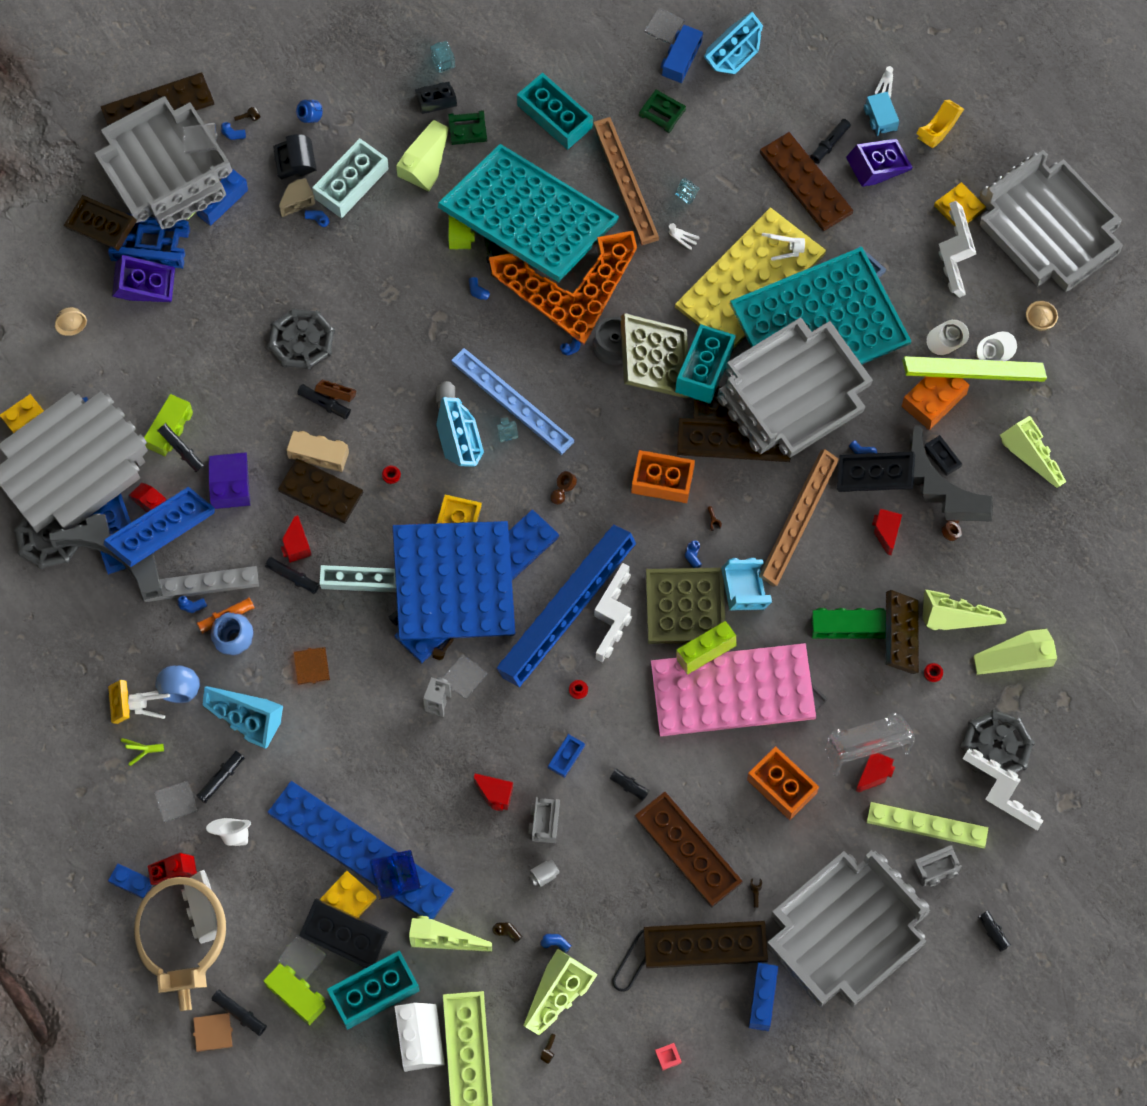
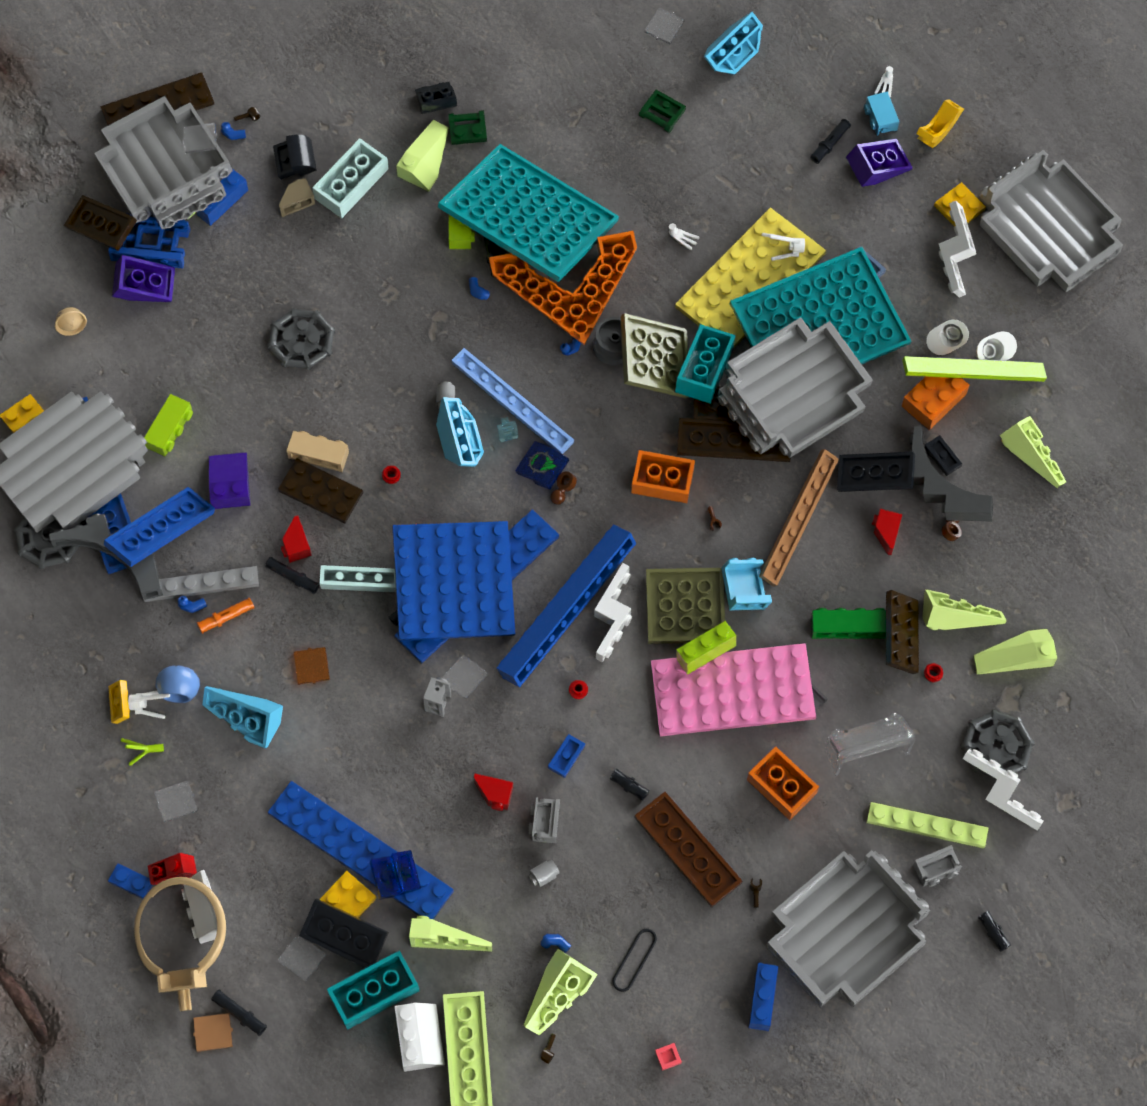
red slope [128,483,167,512] -> none
black pin [157,423,204,473] -> none
black pin [196,751,245,804] -> none
white piece [206,818,251,846] -> none
medium blue piece [211,613,254,655] -> none
lime brick [263,963,326,1026] -> none
blue head [296,99,323,123] -> none
black pin [297,384,351,420] -> none
blue arm [305,210,329,227] -> none
reddish brown plate [315,379,356,402] -> none
clear light blue brick [430,41,455,73] -> none
dark brown hand [432,638,454,660] -> none
yellow plate [437,495,482,524] -> none
dark brown arm [492,922,523,943] -> none
teal brick [517,72,593,150] -> none
medium nougat plate [593,117,659,245] -> none
dark brown plate [644,921,768,968] -> none
blue brick [661,25,703,83] -> none
clear light blue tile [675,178,700,204] -> none
blue arm [685,540,702,568] -> none
reddish brown plate [760,132,853,232] -> none
blue arm [849,440,877,454] -> none
red slope [856,750,895,792] -> none
tan hat [1026,301,1058,331] -> none
none -> clear blue slope [515,441,569,490]

